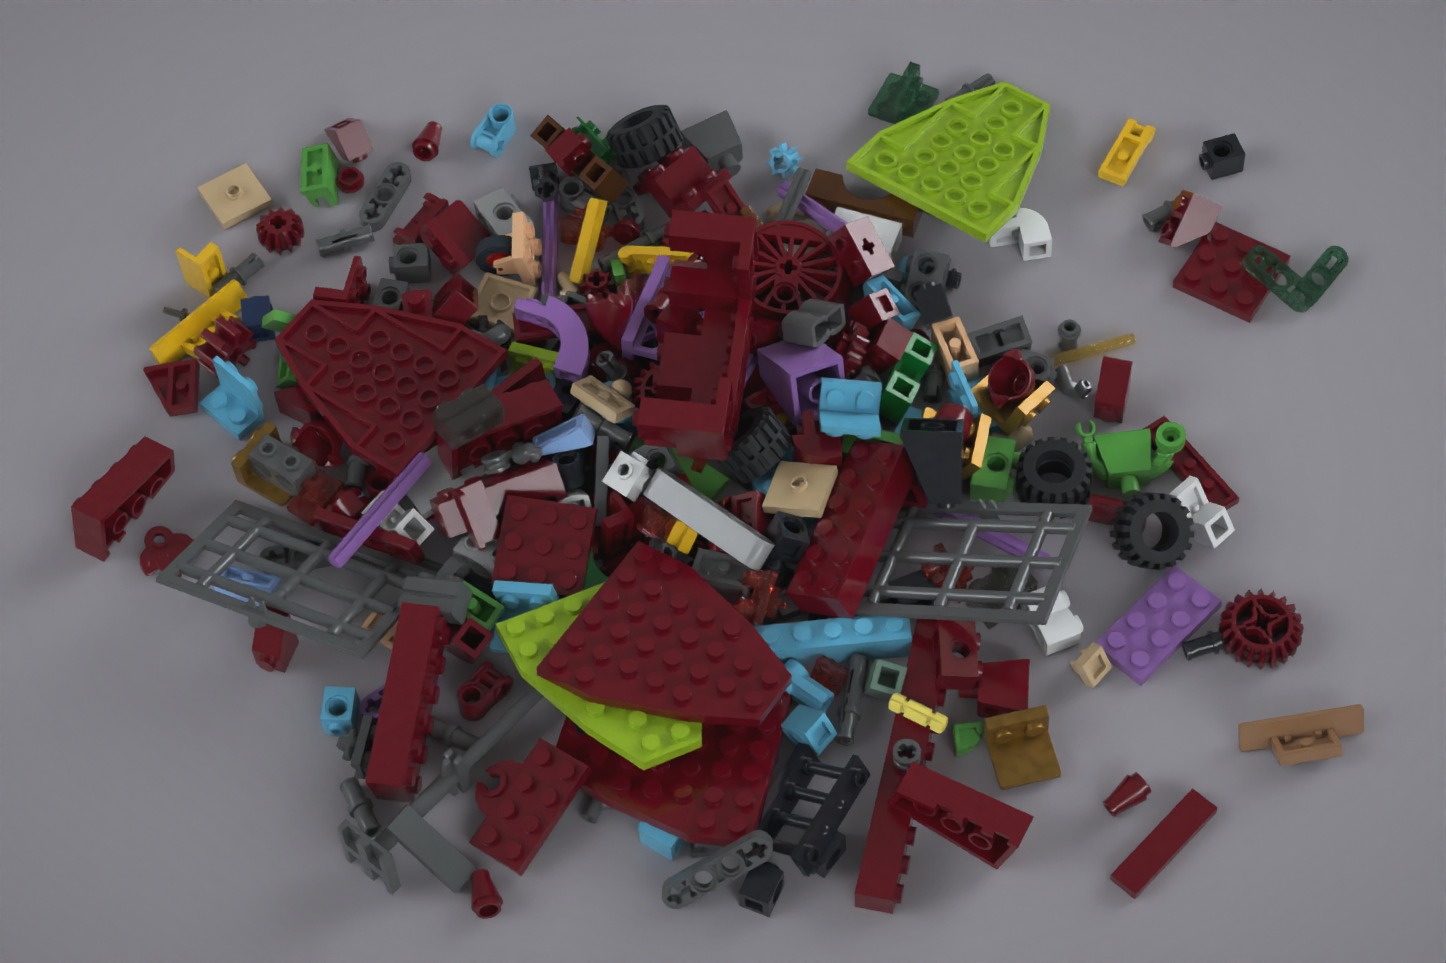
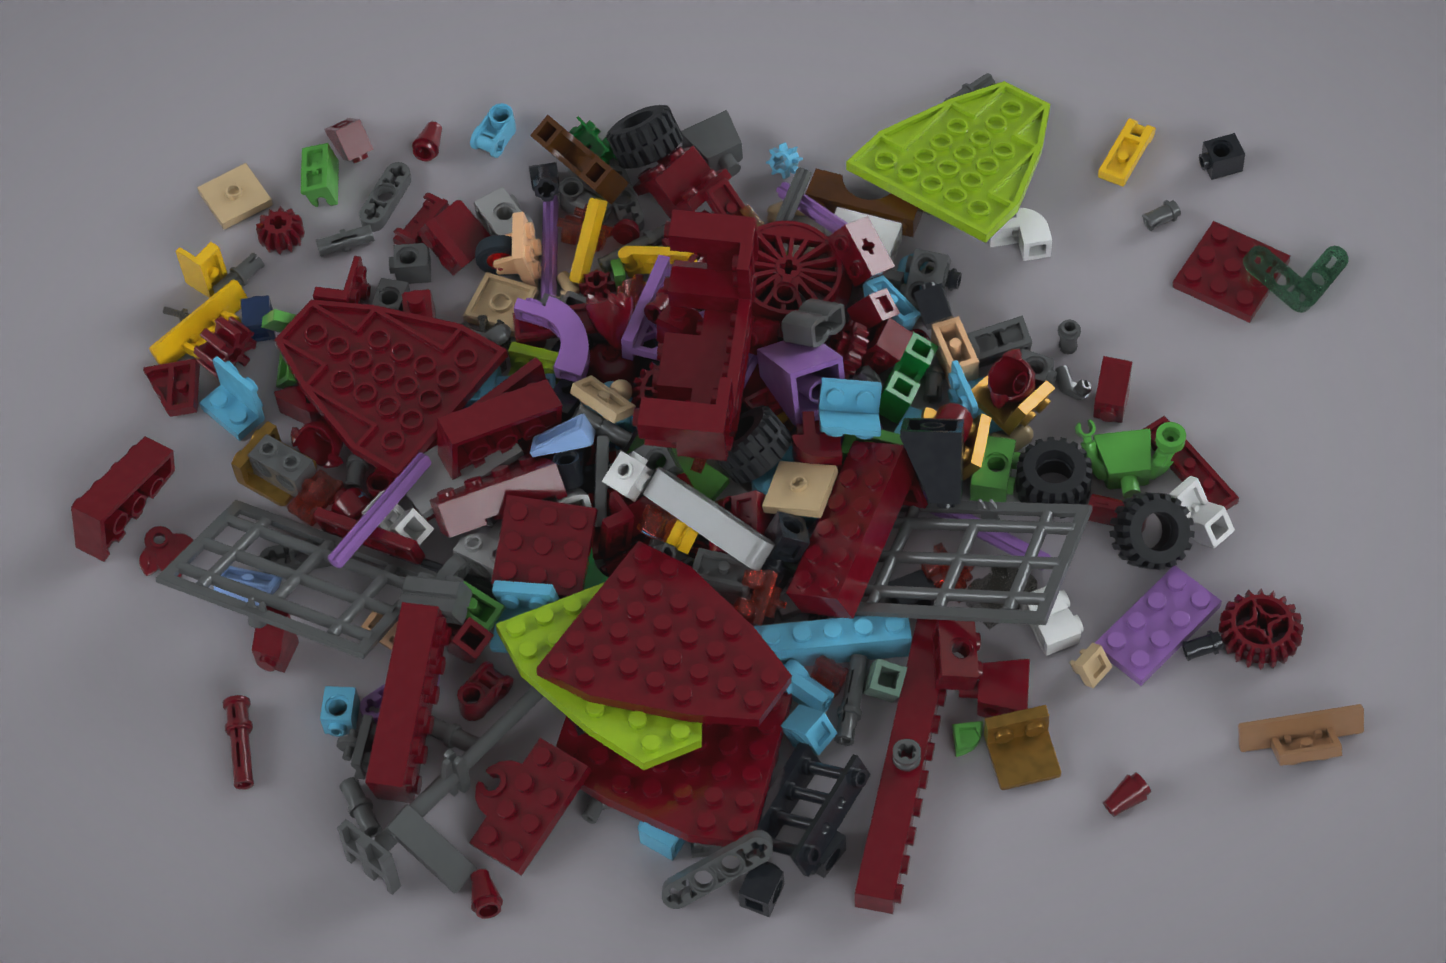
dark red plate [337,167,365,193] -> none
dark red brick [433,272,478,325] -> none
clear smoke brick [433,384,504,450] -> none
panel [451,479,501,551] -> none
dark grey bush [481,450,511,475] -> none
dark grey arm [511,442,543,464] -> none
dark red brick [545,127,592,177] -> none
dark grey pin [596,351,635,388] -> none
clear green bracket [868,61,939,124] -> none
dark red wedge [887,762,1034,870] -> none
light yellow axle [888,693,948,733] -> none
clear yellow bar [1049,333,1136,366] -> none
dark red tile [1110,788,1217,899] -> none
slope [1158,190,1222,248] -> none
none -> dark red pin [222,695,254,789]

